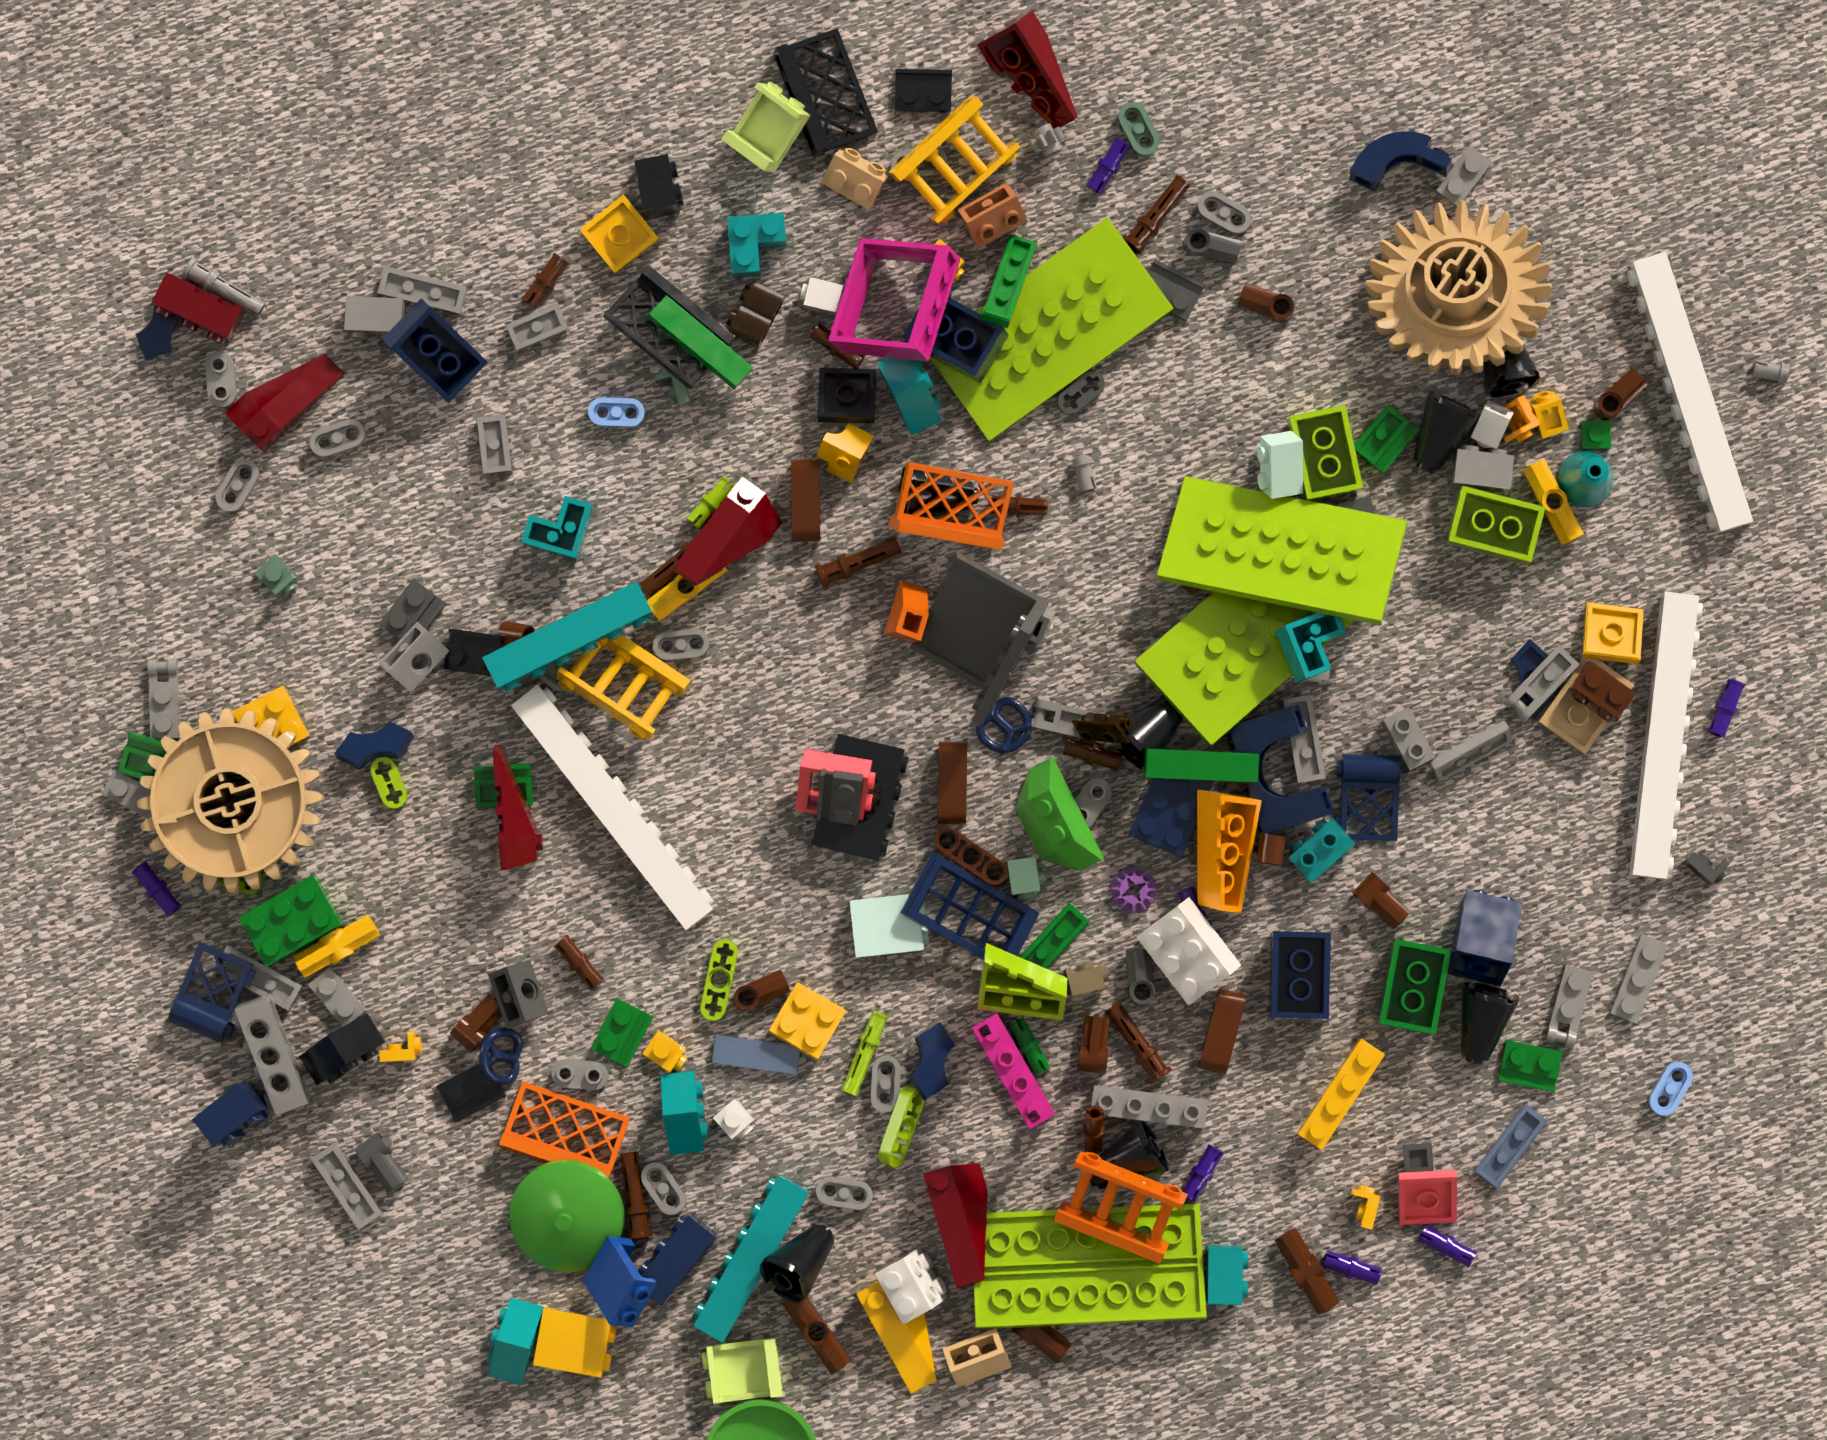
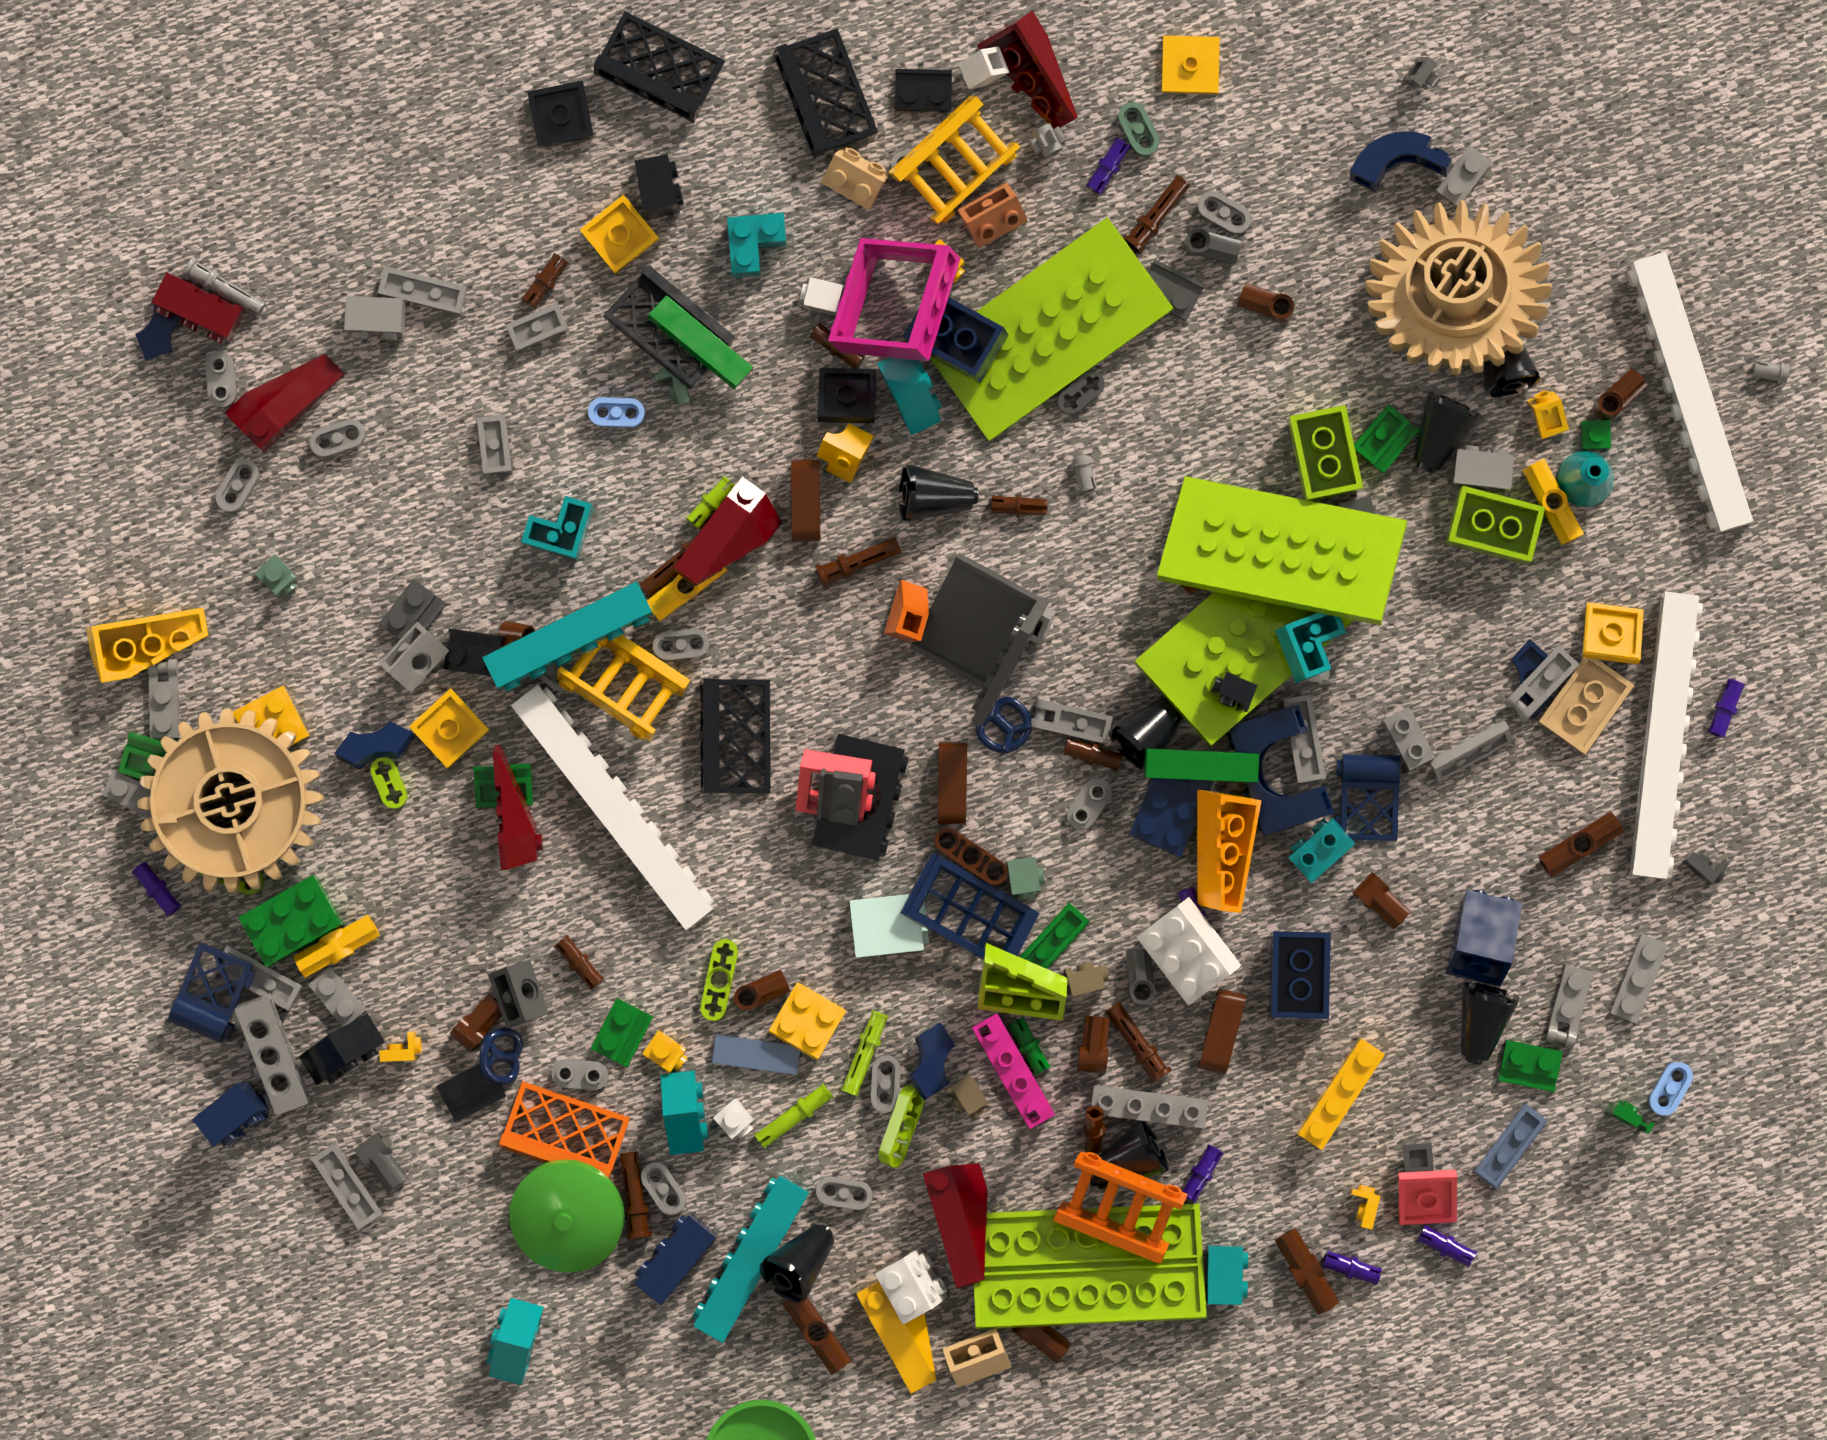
dark blue brick [382,298,488,403] -> none
yellow panel [533,1307,617,1378] -> none
blue panel [583,1236,657,1327] -> none
yellowish green panel [702,1337,783,1405] -> none
yellowish green panel [721,82,811,172] -> none
dark brown brick [726,281,785,349] -> none
orange fence [888,461,1014,550] -> none
green tile [981,234,1037,328] -> none
bright green wedge [1015,757,1104,871] -> none
dark brown hinge [1072,712,1132,744] -> none
medium lavender gear [1111,867,1157,913] -> none
light aqua brick [1255,431,1303,499] -> none
reddish brown piece [1256,833,1286,866] -> none
green brick [1376,939,1452,1035] -> none
white brick [1471,400,1514,449] -> none
light orange bracket [1503,395,1540,443] -> none
reddish brown bracket [1568,660,1636,722] -> none
none -> yellow wedge [86,608,208,683]
none -> yellow plate [409,688,490,769]
none -> black plate [527,80,594,148]
none -> black fence [594,11,725,123]
none -> black fence [700,678,771,794]
none -> lime pin [754,1083,834,1149]
none -> dark tan brick [945,1074,988,1120]
none -> white brick [959,47,1009,89]
none -> yellow plate [1162,36,1220,94]
none -> black brick [1209,672,1258,713]
none -> dark grey tile [1403,57,1441,88]
none -> reddish brown piece [1538,811,1624,878]
none -> green plate [1605,1100,1654,1134]

